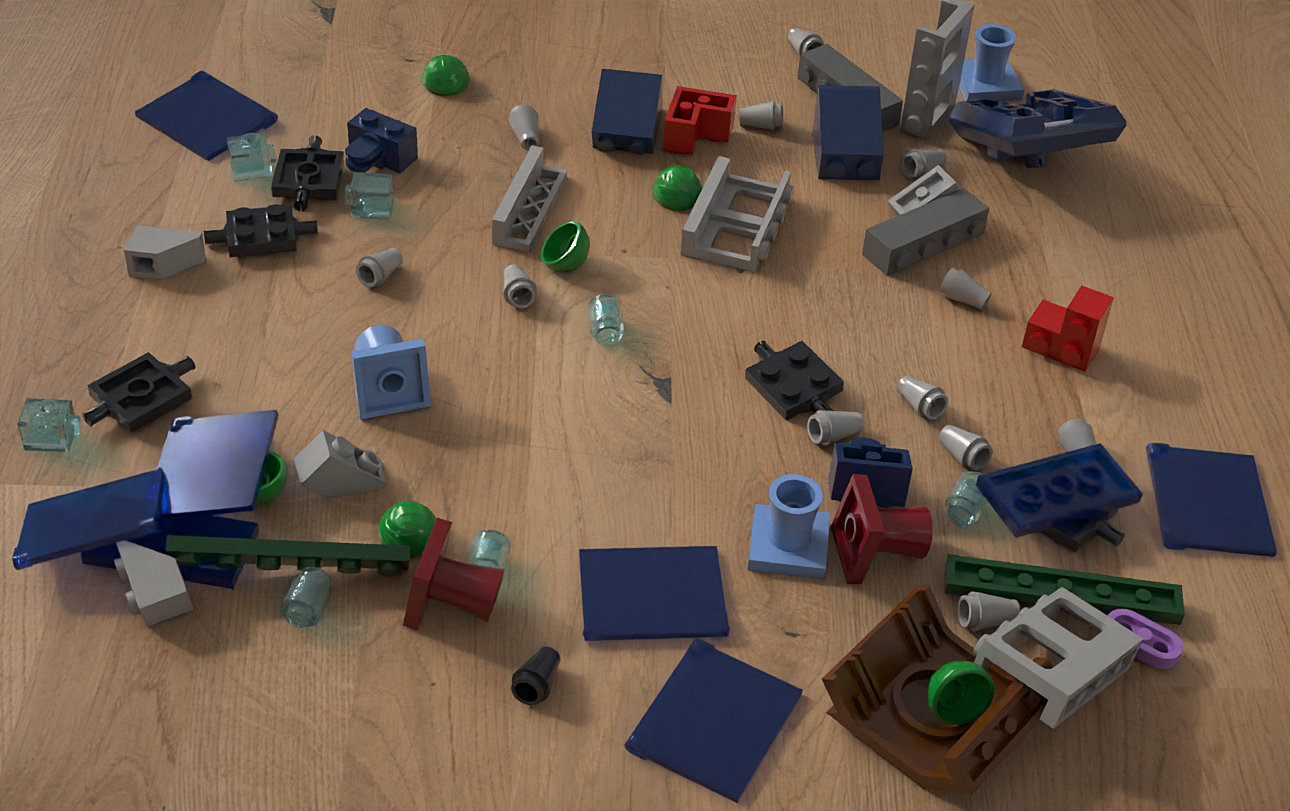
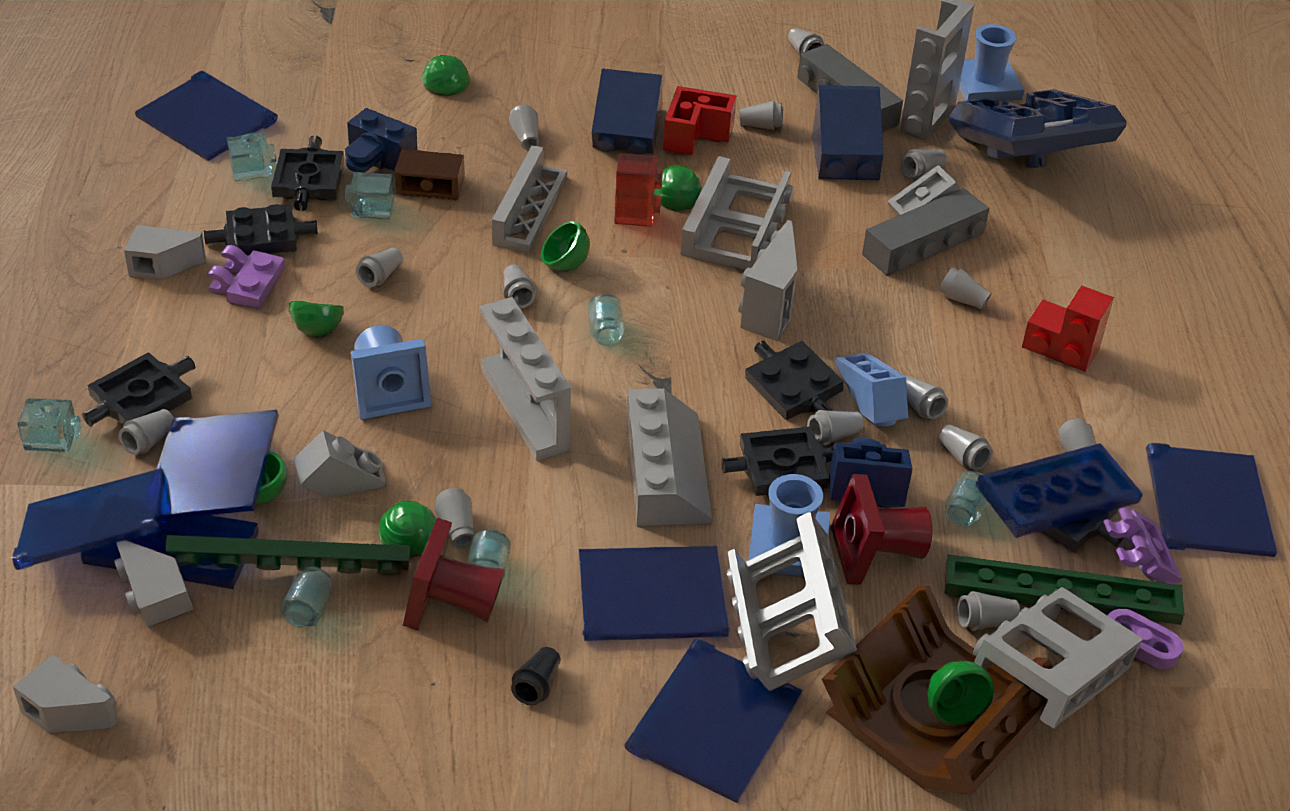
none -> light grey slope [13,655,118,734]
none -> light grey cone [119,409,175,455]
none -> medium lavender plate [207,245,285,310]
none -> green piece [289,301,344,337]
none -> reddish brown brick [395,149,465,201]
none -> light grey cone [434,488,475,547]
none -> light grey window [479,297,571,461]
none -> clear red brick [614,153,663,227]
none -> light grey slope [626,388,712,526]
none -> black plate [721,426,834,496]
none -> light grey window [727,512,857,691]
none -> light grey slope [738,220,797,341]
none -> medium blue slope [835,353,908,426]
none -> medium lavender plate [1103,507,1183,584]

